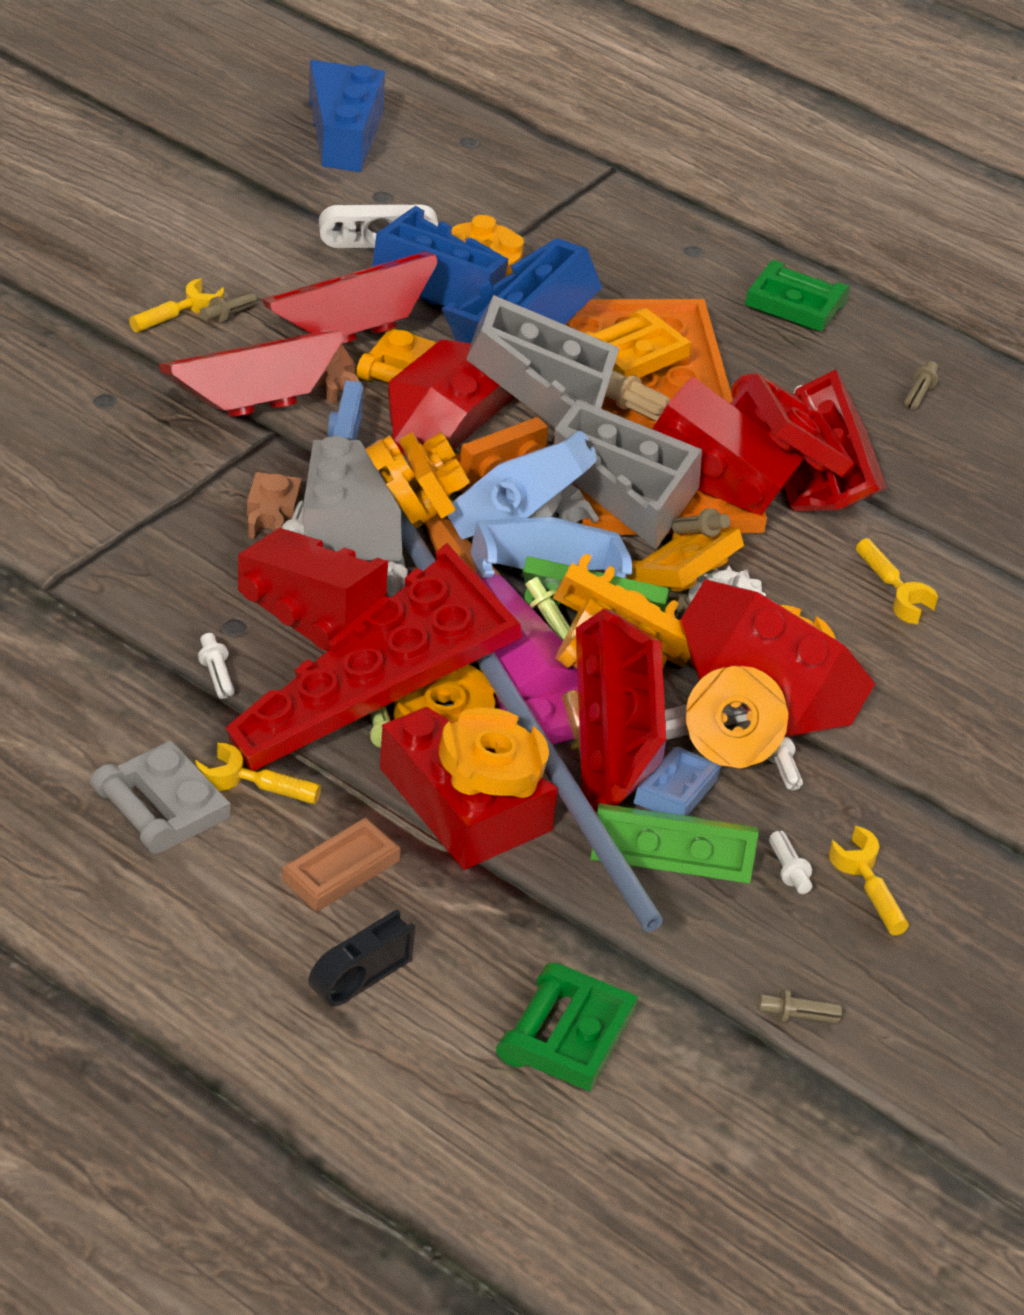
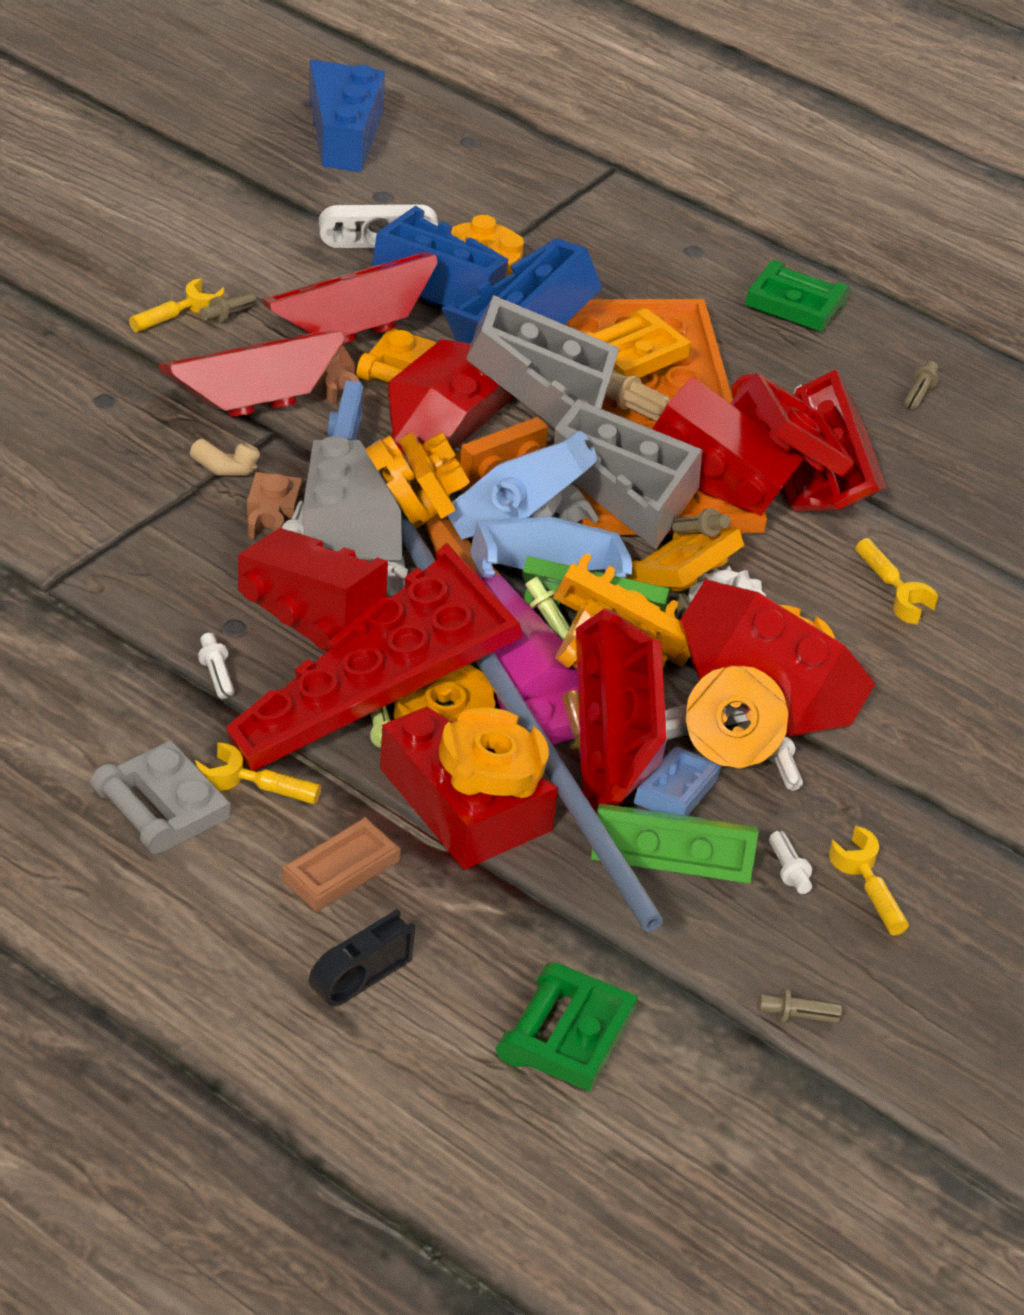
none -> tan arm [190,439,260,476]

